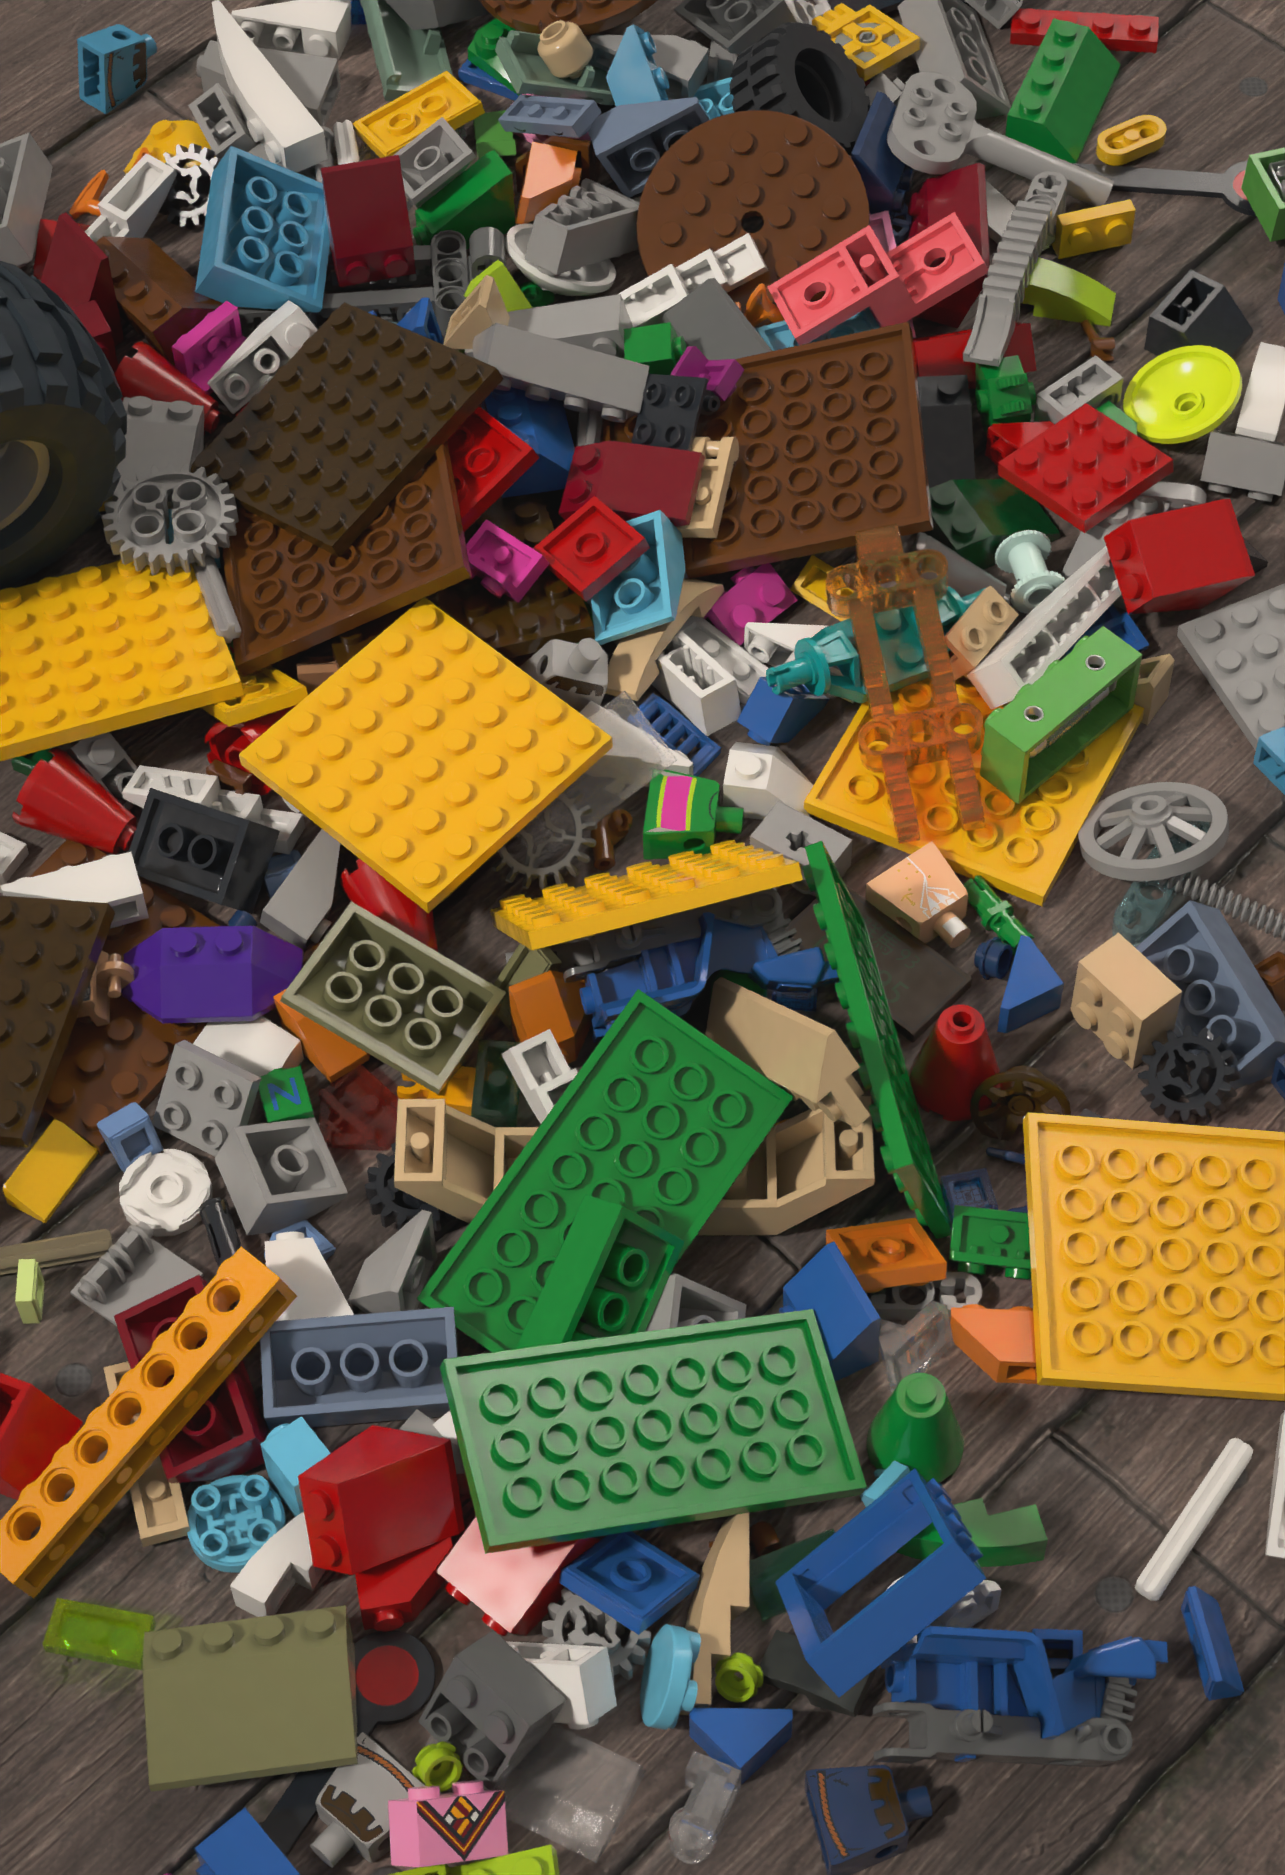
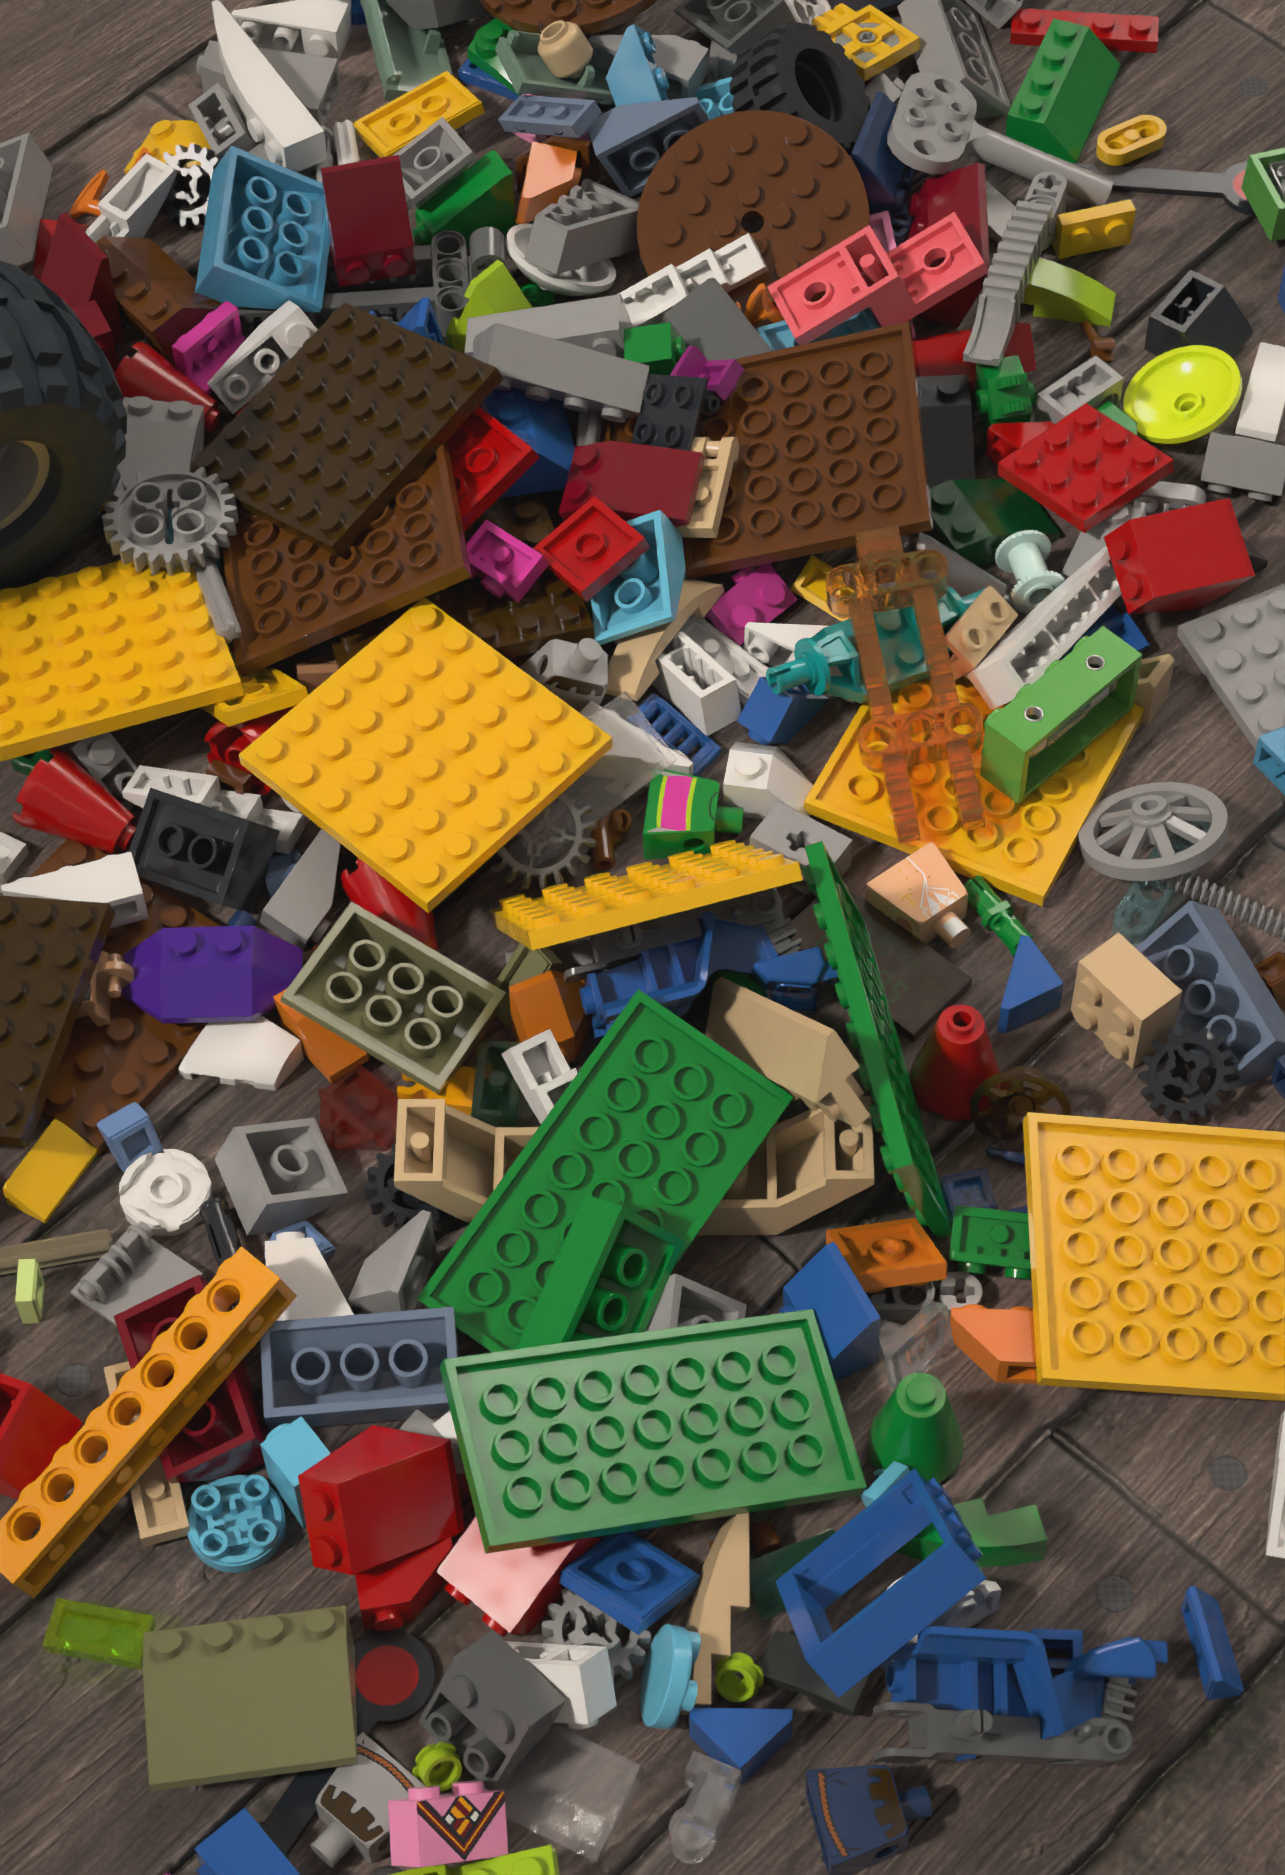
dark azure torso [77,24,157,114] -> none
light grey plate [152,1040,261,1157] -> none
white slope [230,1512,326,1617] -> none
green brick [258,1066,314,1123] -> none
tan slope [443,275,510,350] -> none
bright green slope [473,110,517,159] -> none
dark blue plate [974,937,1013,980] -> none
white axle [1135,1438,1253,1601] -> none

